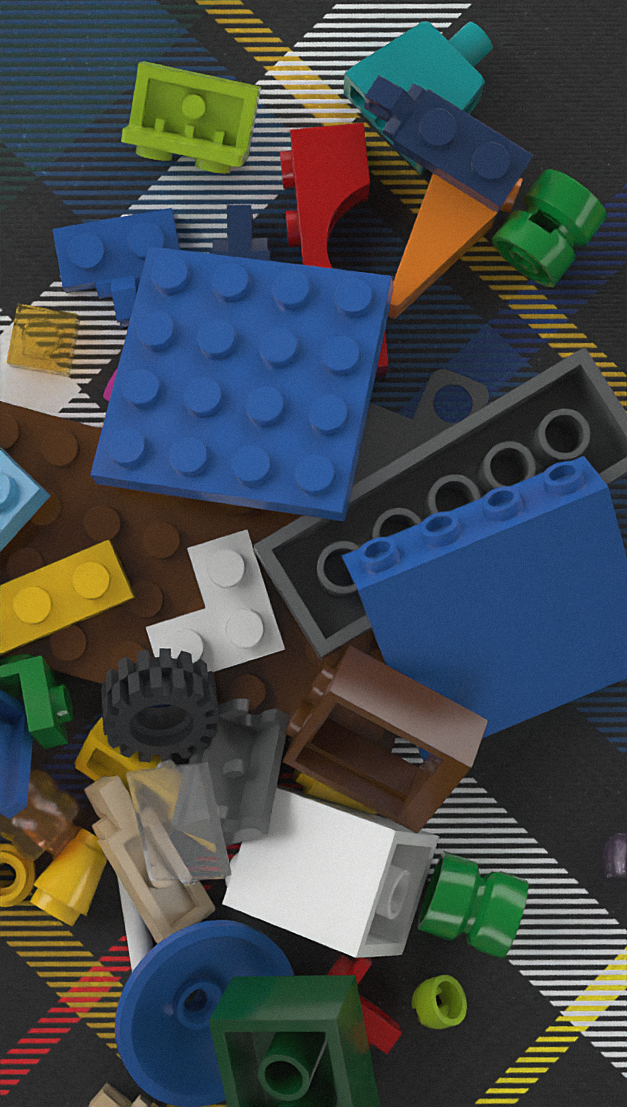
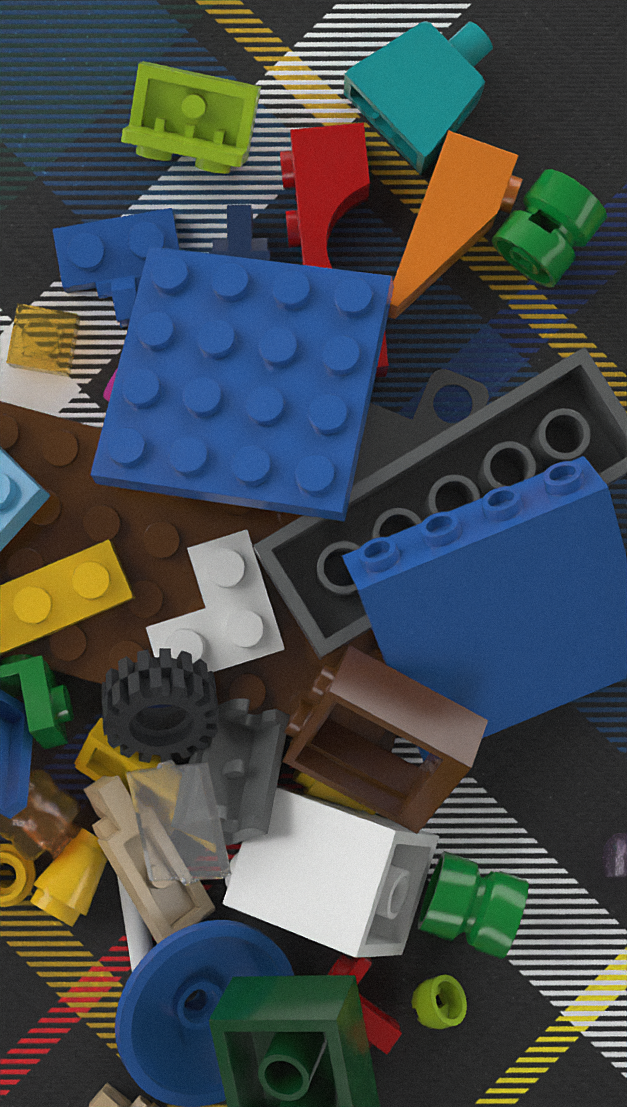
dark blue hinge [364,75,533,213] -> none

